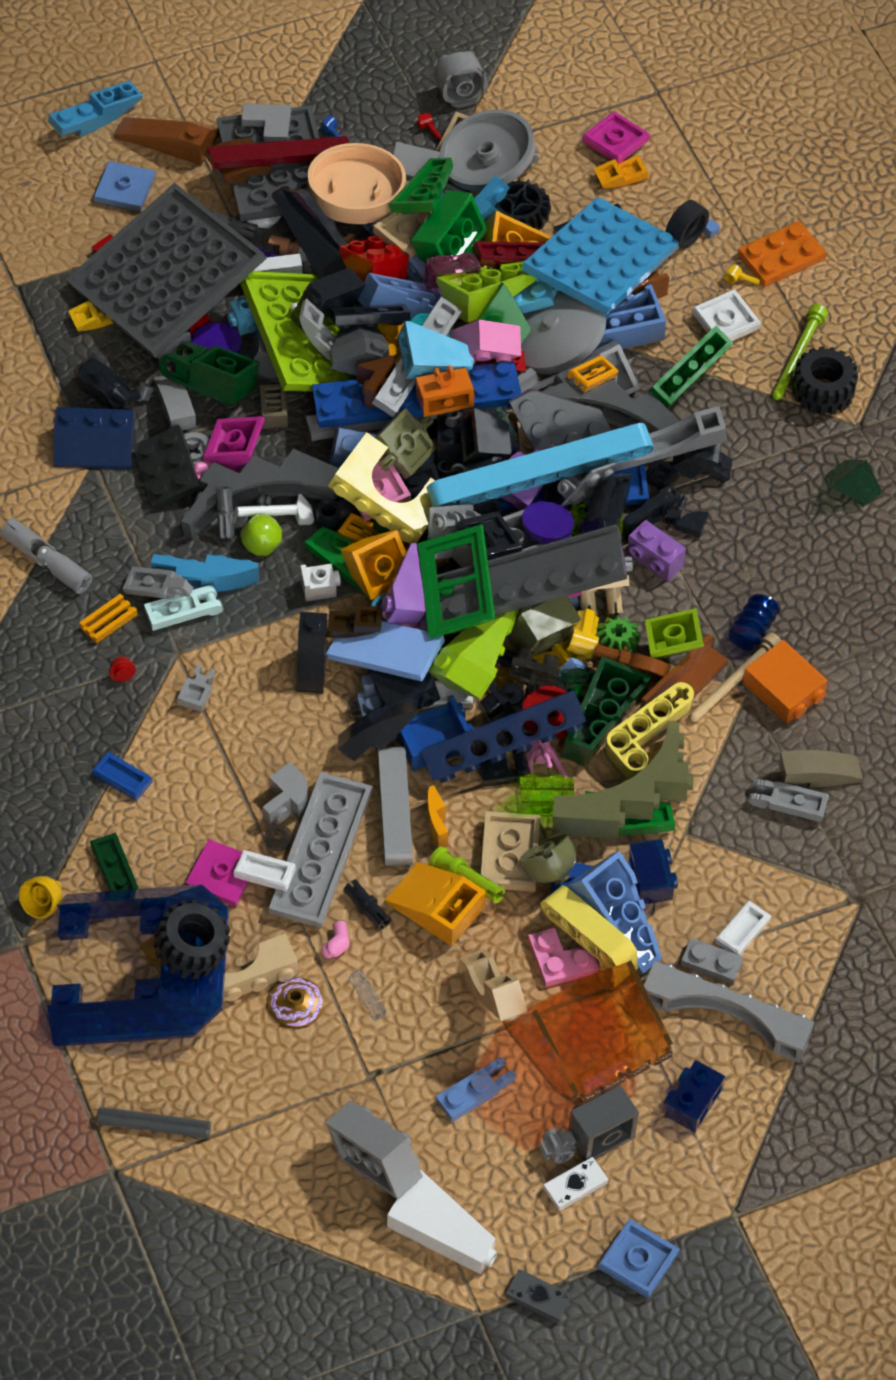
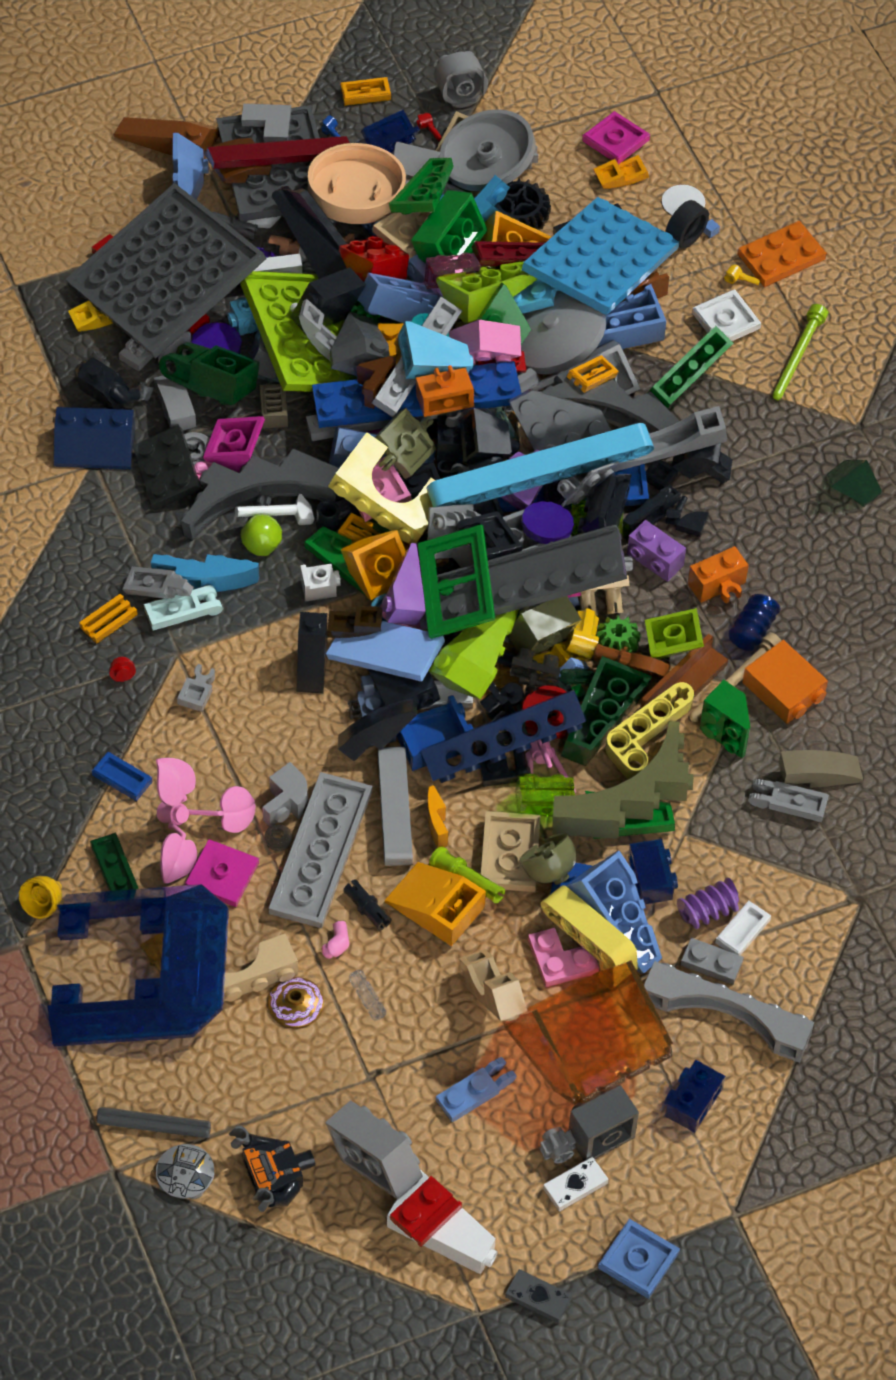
light grey piece [0,518,93,594] -> none
dark azure slope [48,81,143,137] -> none
medium blue plate [94,161,156,212] -> none
black tyre [153,900,230,979] -> none
dark grey axle [215,486,235,539] -> none
white tile [233,850,296,892] -> none
black plate [331,304,410,328] -> none
black tyre [792,346,858,415] -> none
none -> light grey tile [119,338,153,371]
none -> bright pink plant [156,758,256,883]
none -> light grey dish [156,1144,215,1199]
none -> medium blue wedge [173,133,209,200]
none -> torso [229,1126,315,1212]
none -> light orange tile [340,77,391,106]
none -> clear blue bracket [361,110,420,153]
none -> red plate [390,1176,462,1247]
none -> white sticker [662,185,705,215]
none -> medium lavender piece [677,877,739,929]
none -> orange brick [688,546,749,604]
none -> green slope [699,679,750,758]

